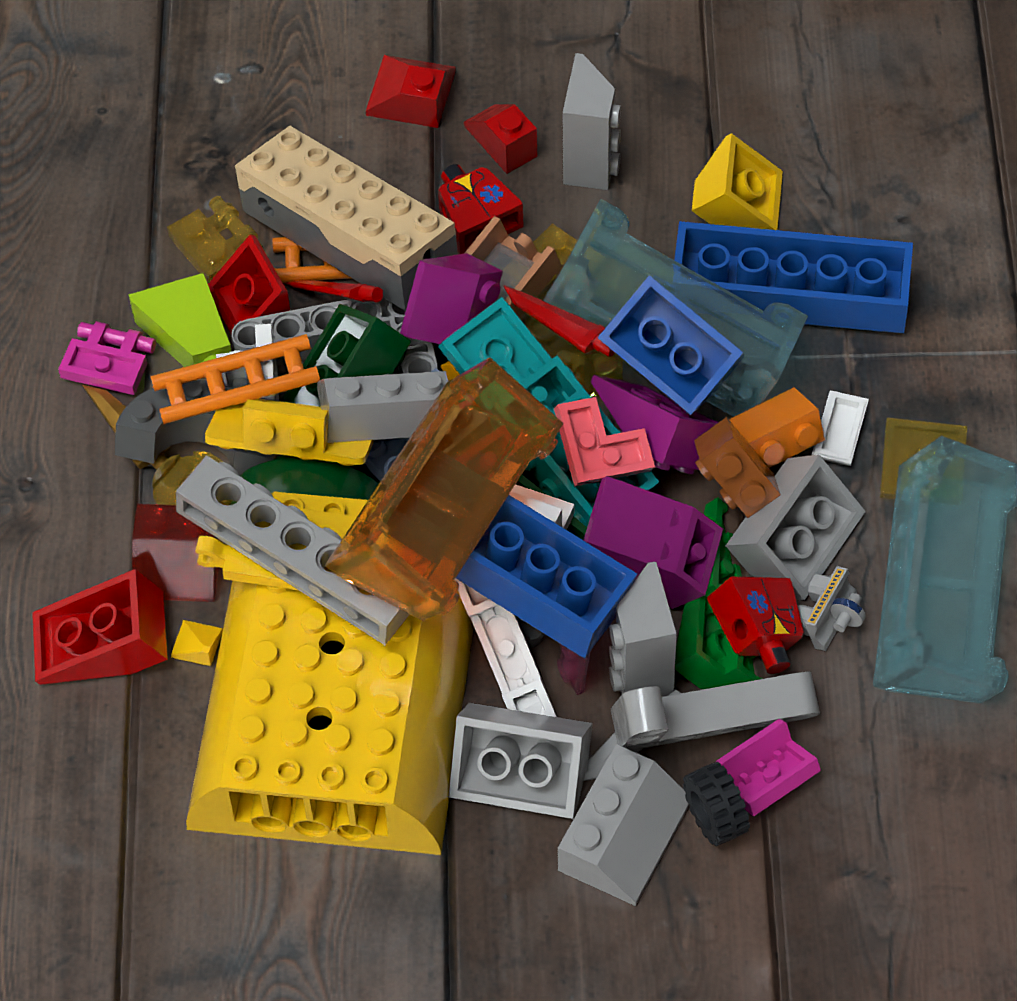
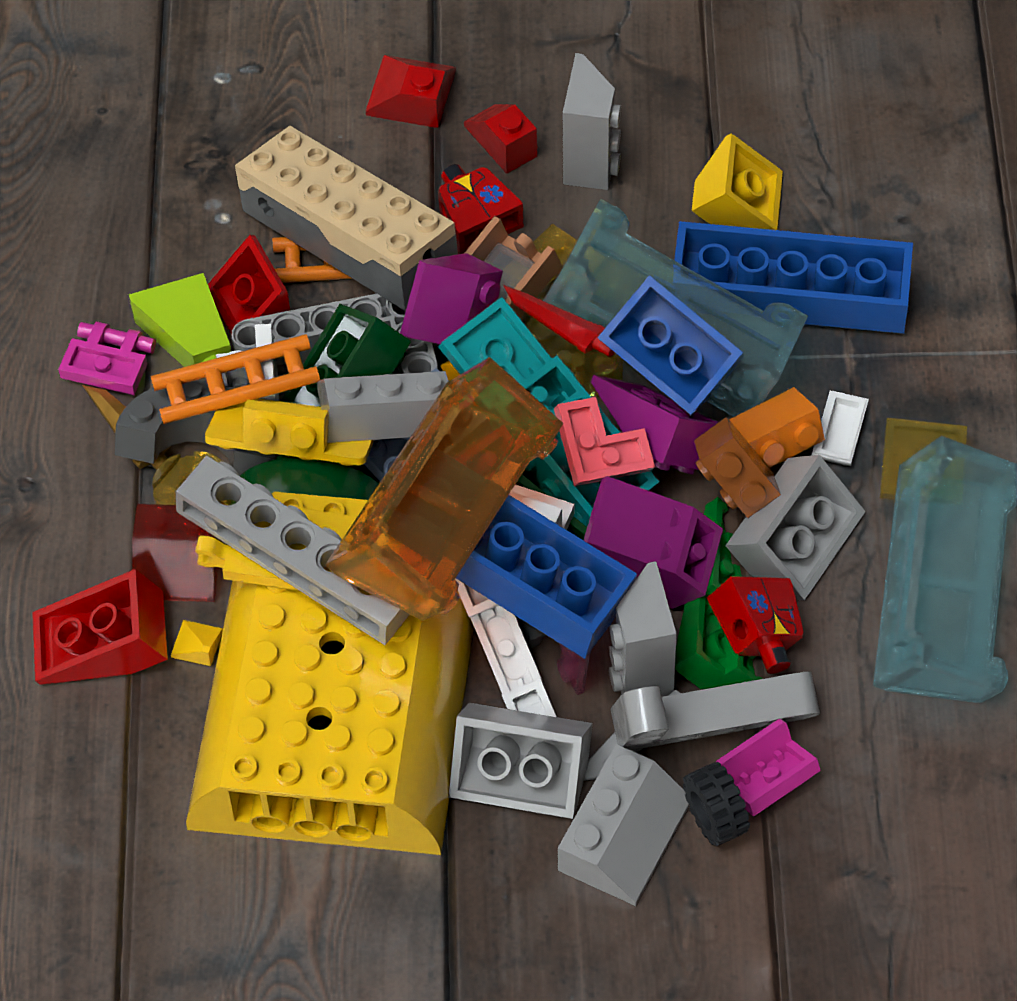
clear yellow plate [167,196,263,283] -> none
red bar [285,280,383,303] -> none
light grey hips [797,566,866,651] -> none

